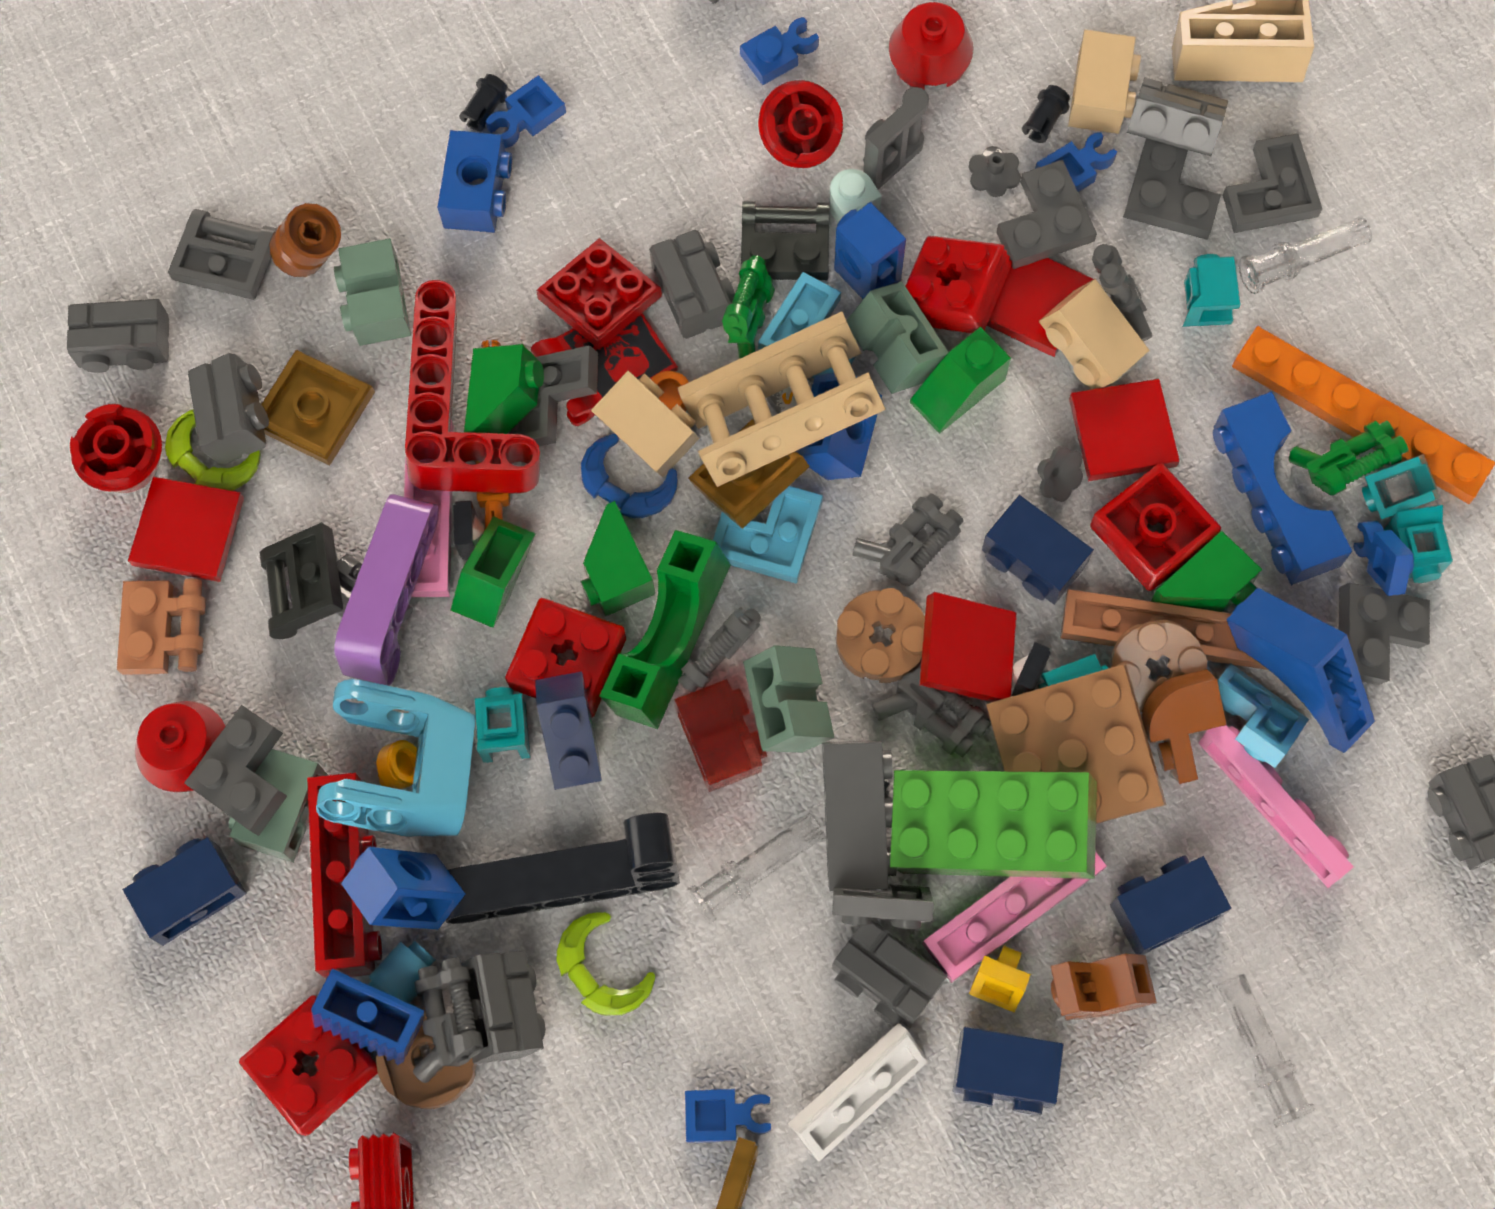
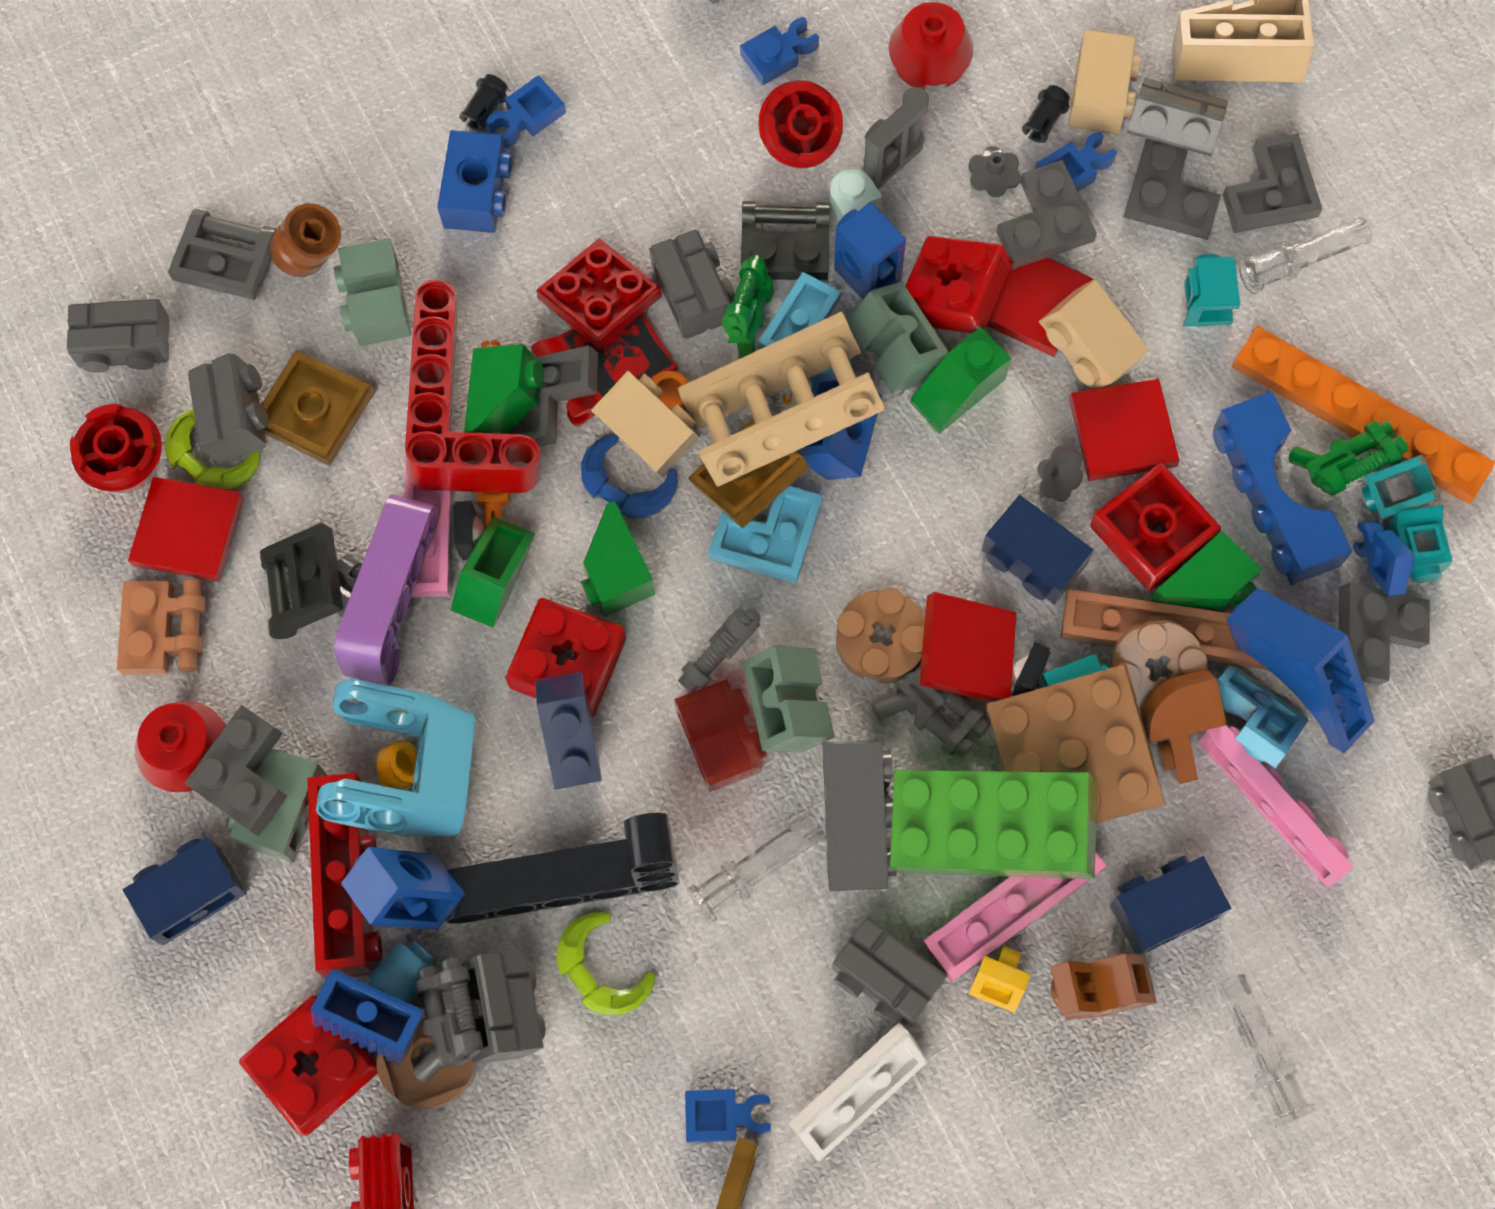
teal window [474,687,531,763] -> none
green arch [600,530,731,729] -> none
dark grey plate [832,884,934,929] -> none
dark grey piece [852,493,964,586] -> none
dark blue brick [952,1027,1064,1115] -> none
dark grey piece [1092,244,1153,342] -> none

